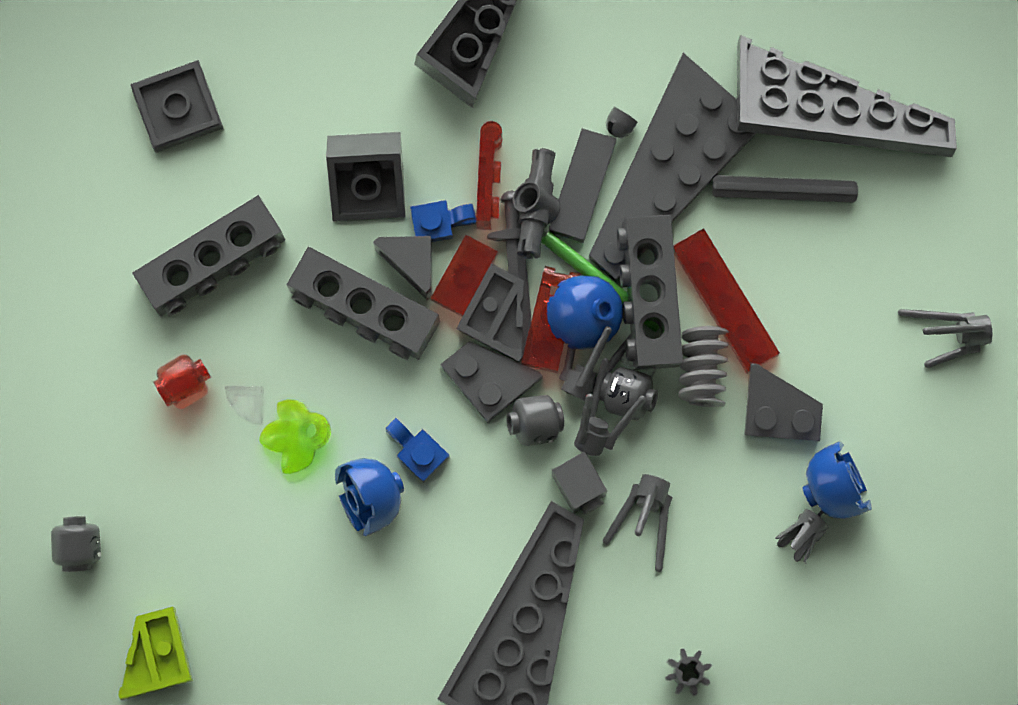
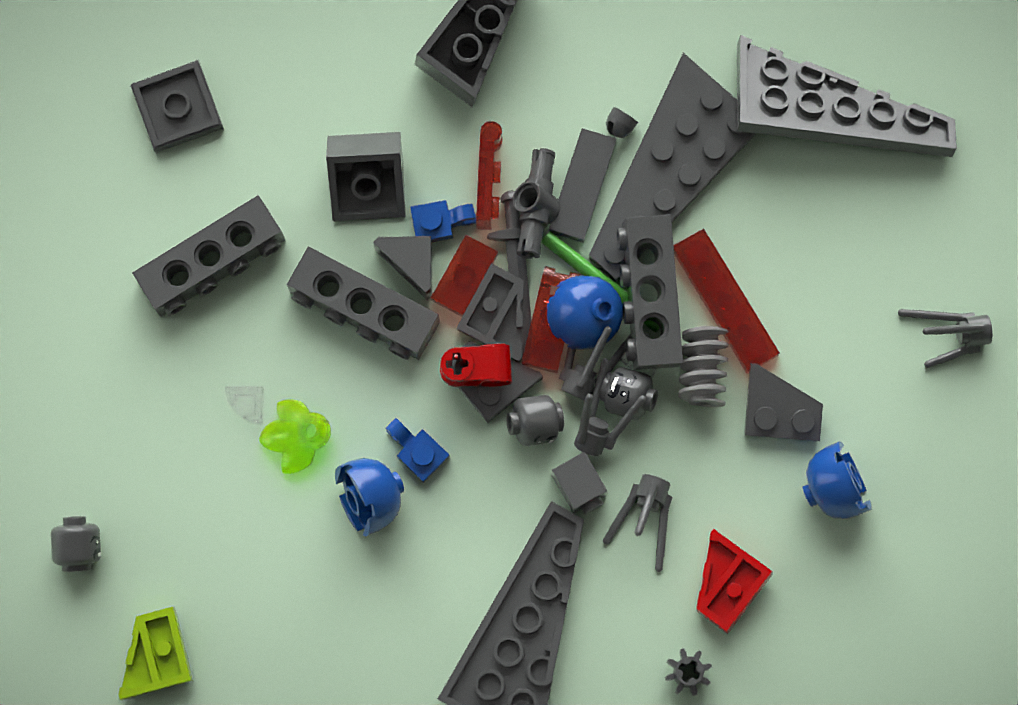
clear red head [153,354,212,409] -> none
dark grey axle [712,175,858,203] -> none
dark grey piece [775,509,828,564] -> none
none -> red piece [440,344,512,387]
none -> red wing [696,529,773,634]

